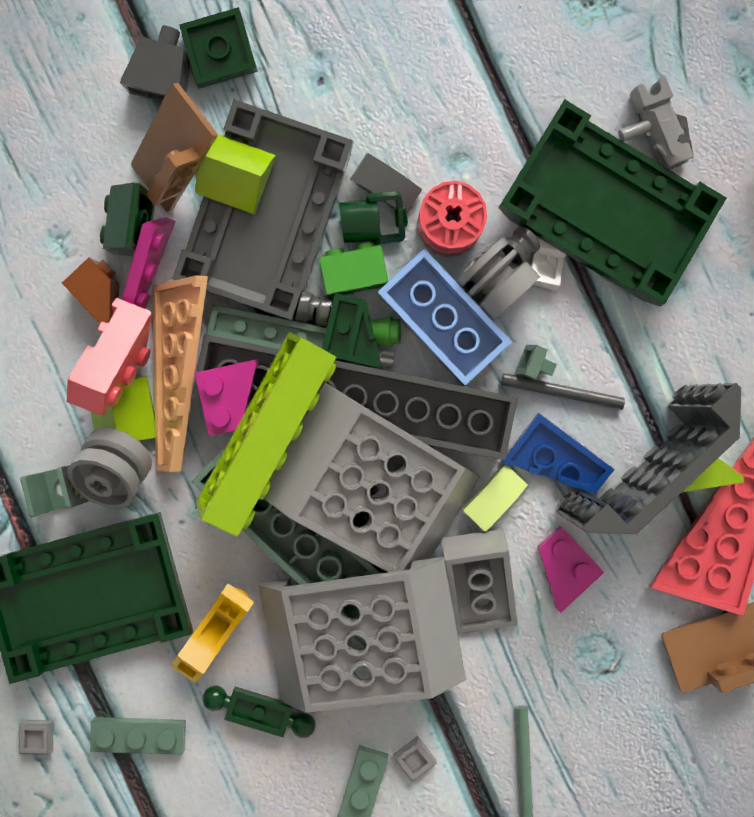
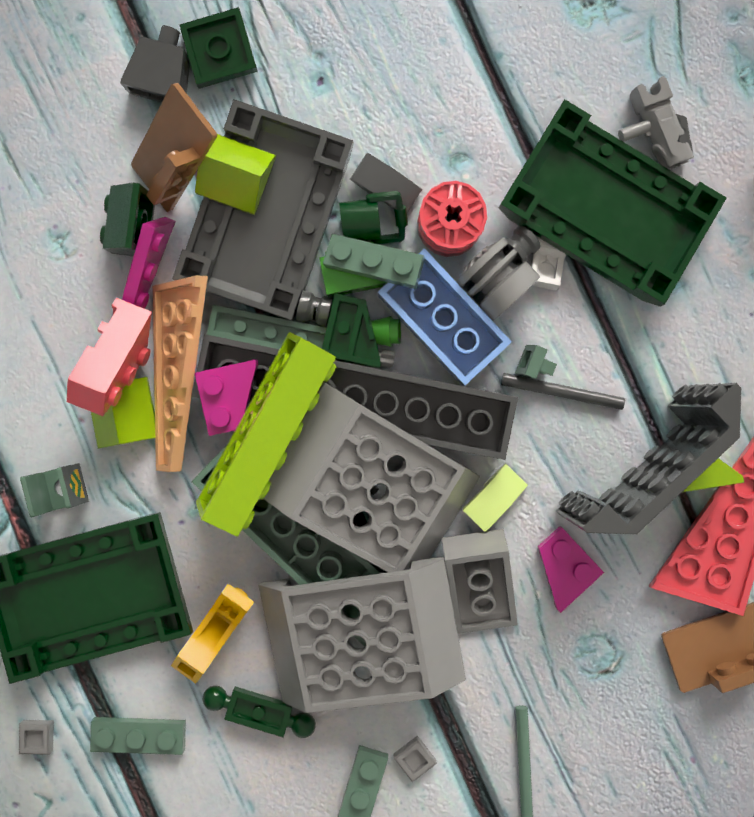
dark orange slope [62,257,119,324] -> none
light grey wheel [67,428,152,509] -> none
blue wing [501,412,615,494] -> none
none -> sand green plate [323,234,425,289]

